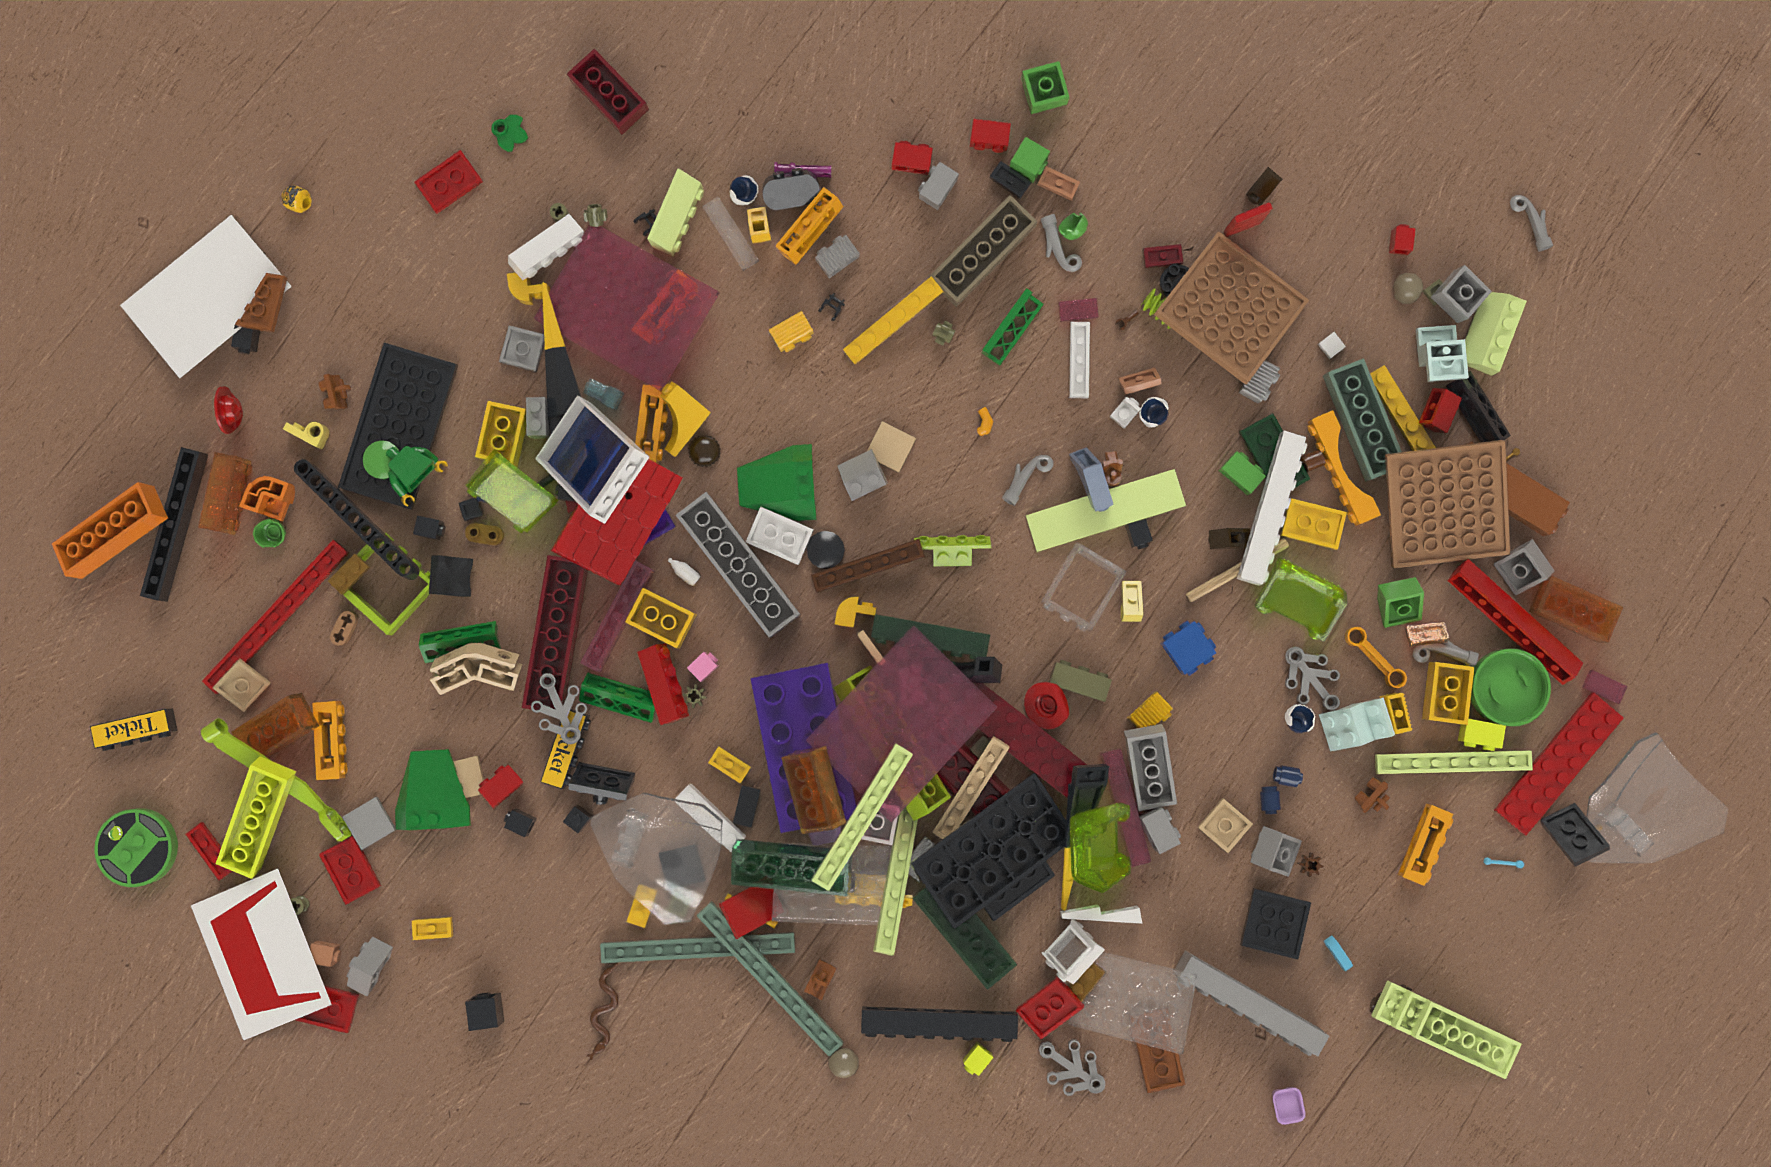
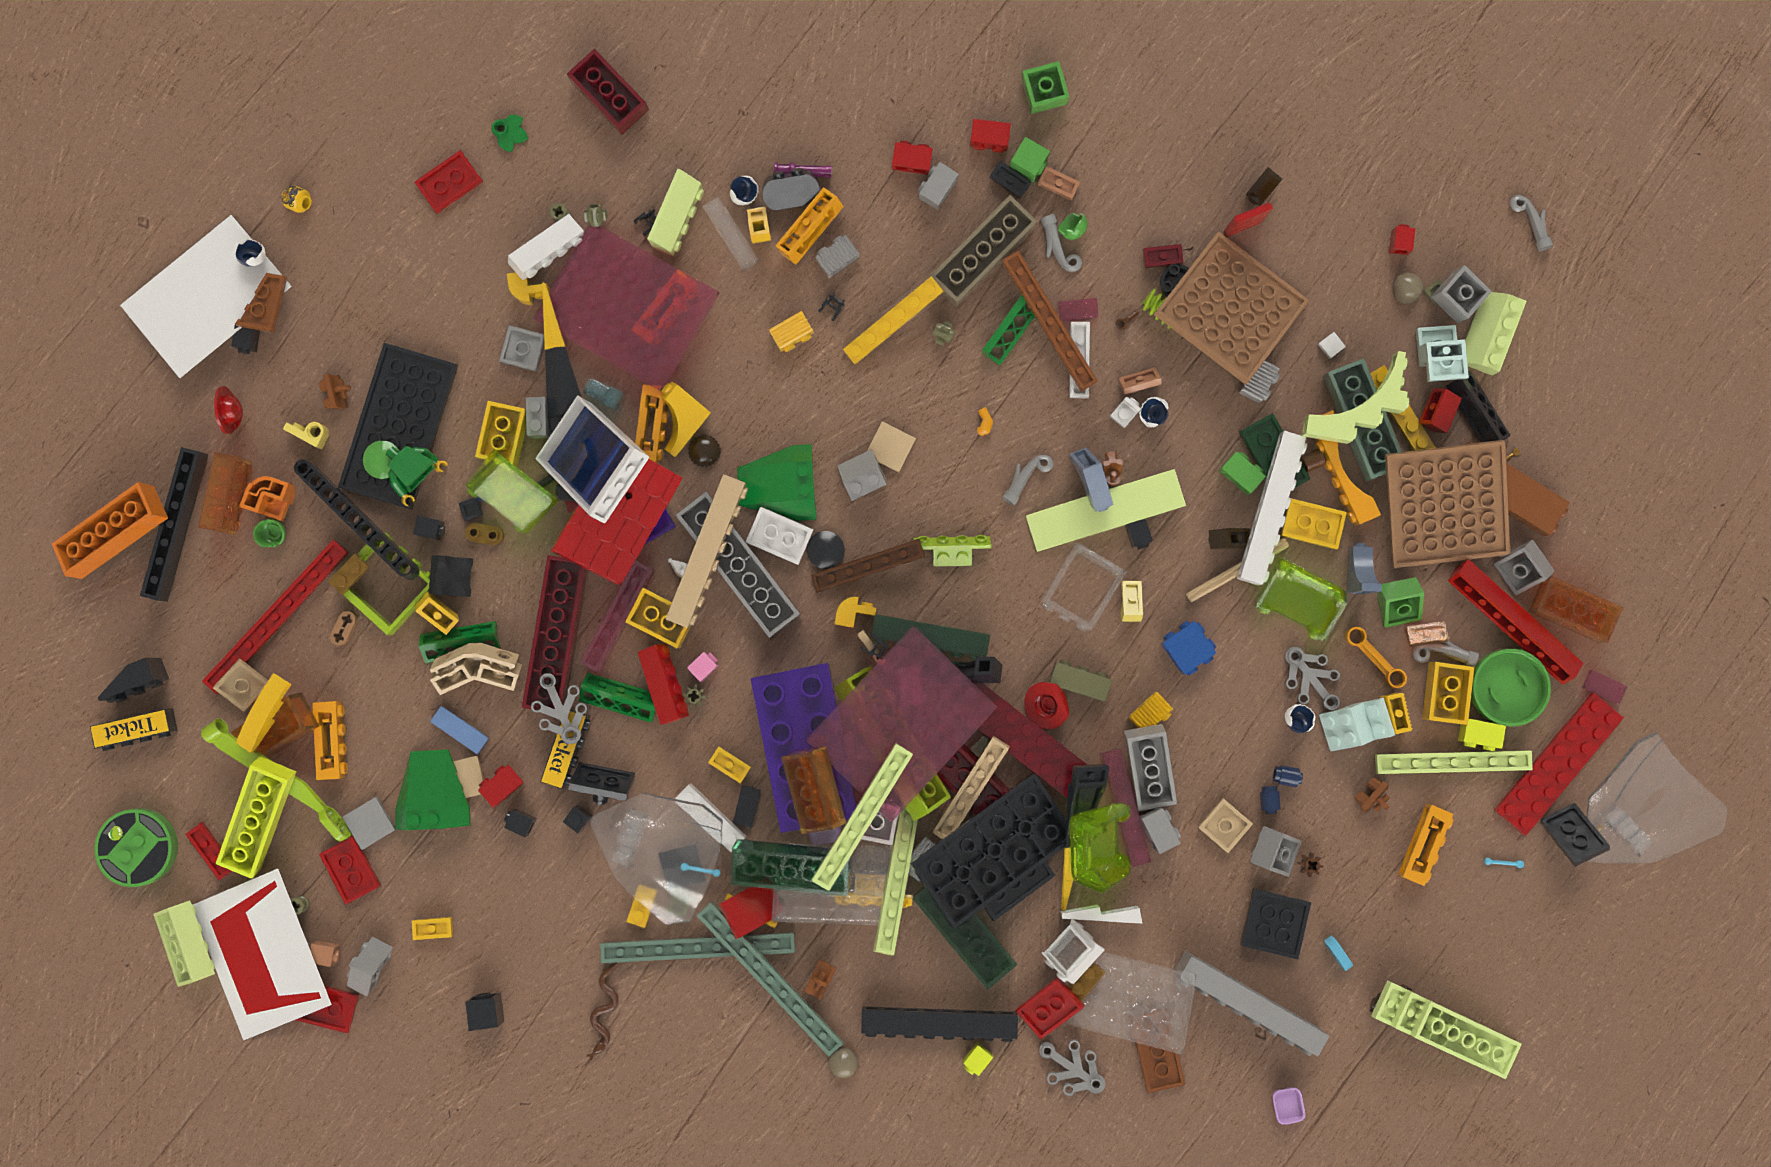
none -> black slope [98,658,169,703]
none -> yellowish green slope [153,901,215,987]
none -> dark blue hair [235,239,266,267]
none -> yellow slope [236,673,292,754]
none -> yellow brick [415,591,459,635]
none -> medium blue tile [430,706,489,754]
none -> tan brick [666,474,748,628]
none -> medium azure hinge [681,863,720,877]
none -> black piece [860,632,890,660]
none -> dark orange tile [1001,250,1098,392]
none -> yellowish green arch [1302,351,1409,444]
none -> sand blue arch [1347,543,1382,594]

